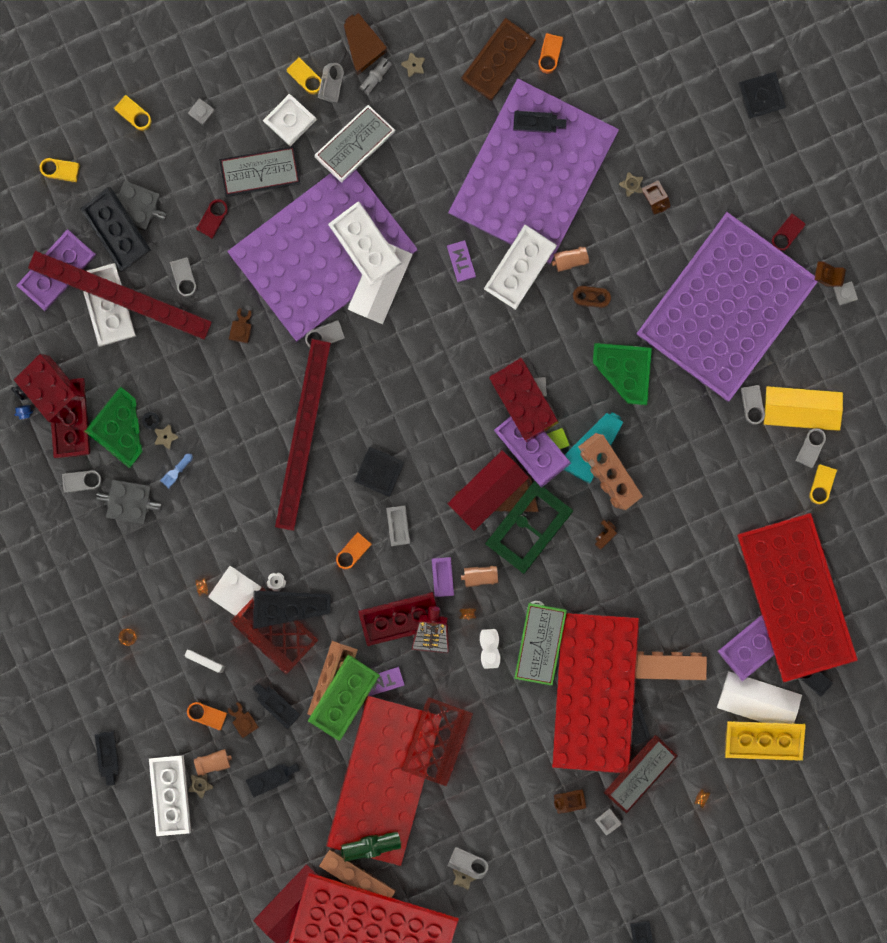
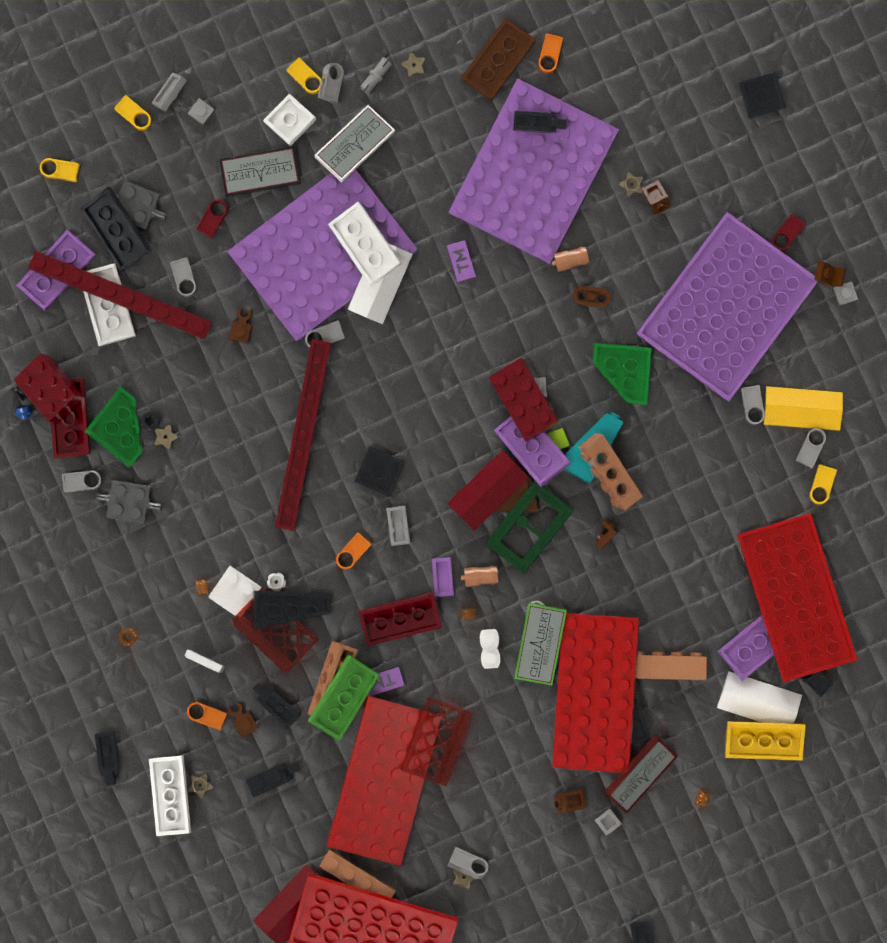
medium blue piece [160,453,193,489] -> none
nougat piece [194,749,232,776] -> none
dark green piece [341,832,401,862] -> none
reddish brown slope [344,13,387,75] -> none
torso [412,606,449,653] -> none
white tile [484,225,557,310] -> none
none -> light grey plate [152,73,187,112]

